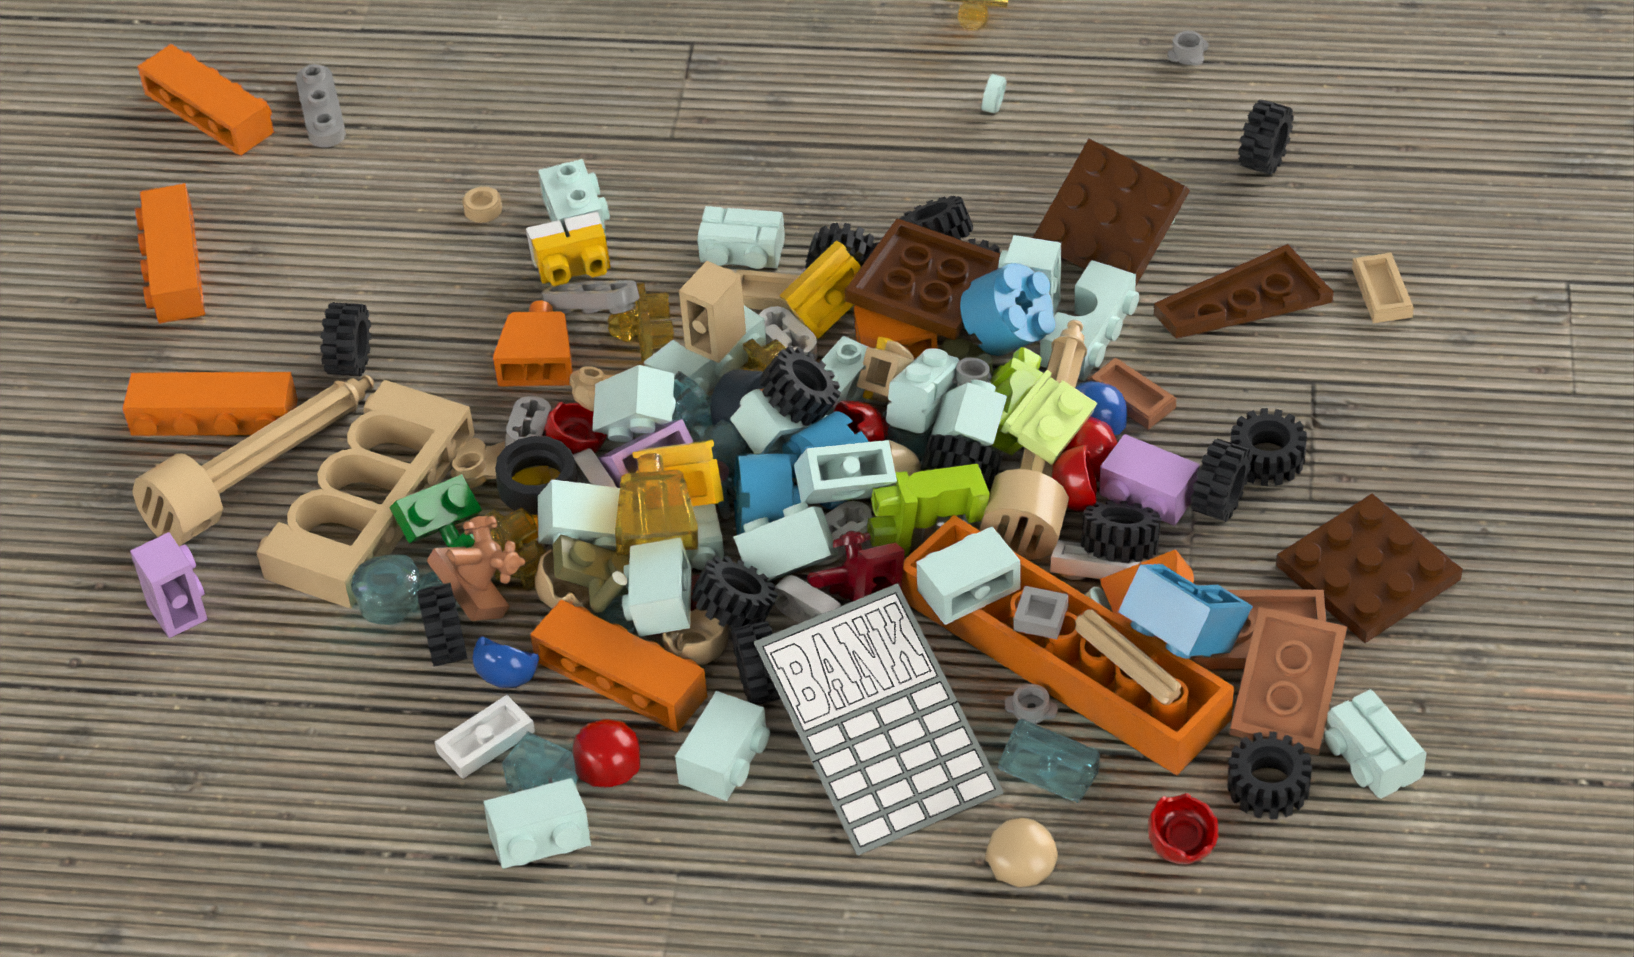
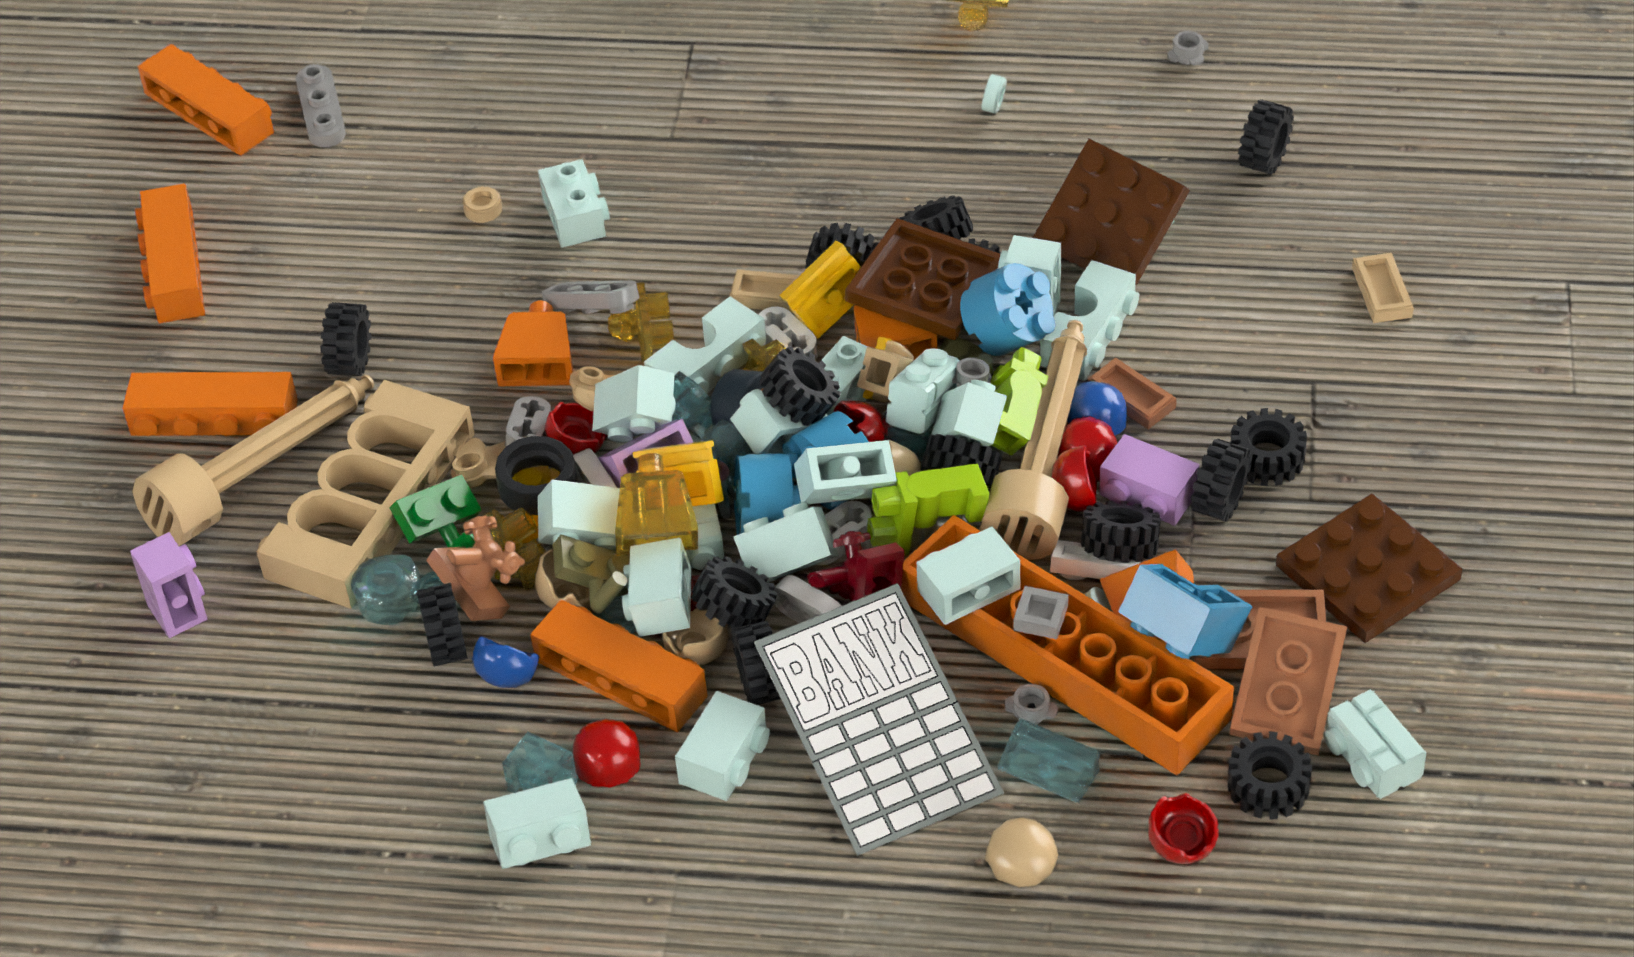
white plate [435,695,535,779] -> none
yellow hips [526,212,611,286] -> none
tan brick [679,261,746,363] -> none
light aqua brick [698,206,785,269] -> none
yellowish green plate [1001,370,1097,465] -> none
tan axle [1075,610,1181,705] -> none
reddish brown wing [1154,244,1334,339] -> none

